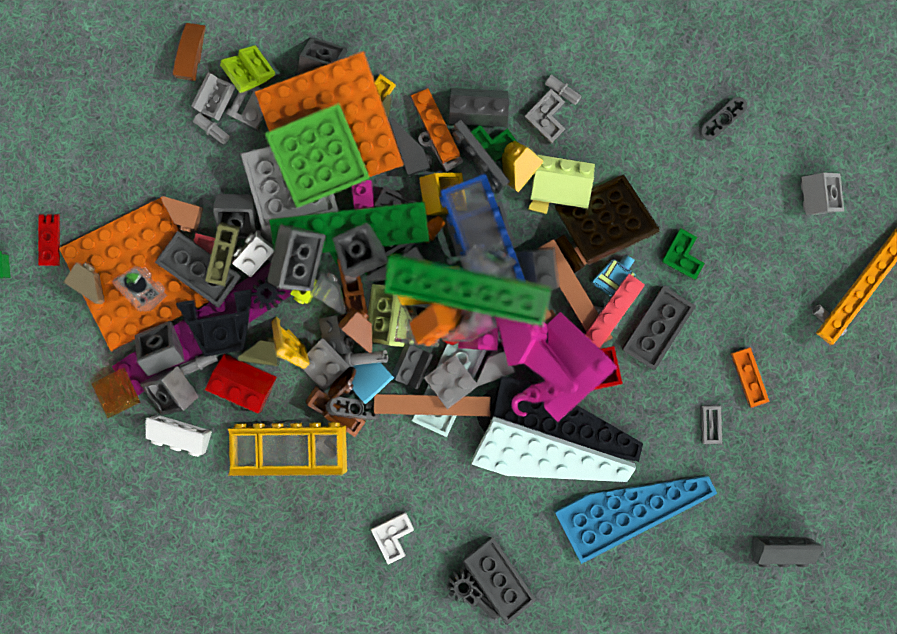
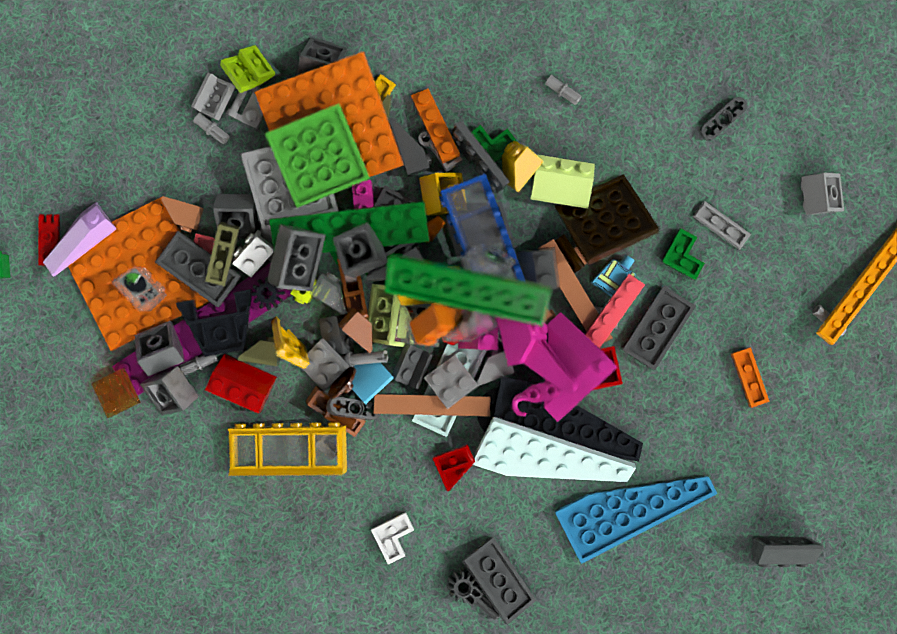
dark tan slope [64,262,105,304] -> none
white slope [146,415,212,457] -> none
dark orange slope [173,23,206,81] -> none
flat silver slope [449,88,509,127] -> none
light grey plate [524,89,565,144] -> none
light yellow tile [528,200,550,214] -> none
light grey tile [701,405,722,444] -> none
none -> lavender wedge [43,202,117,276]
none -> red wing [432,444,475,491]
none -> light grey tile [693,201,751,250]

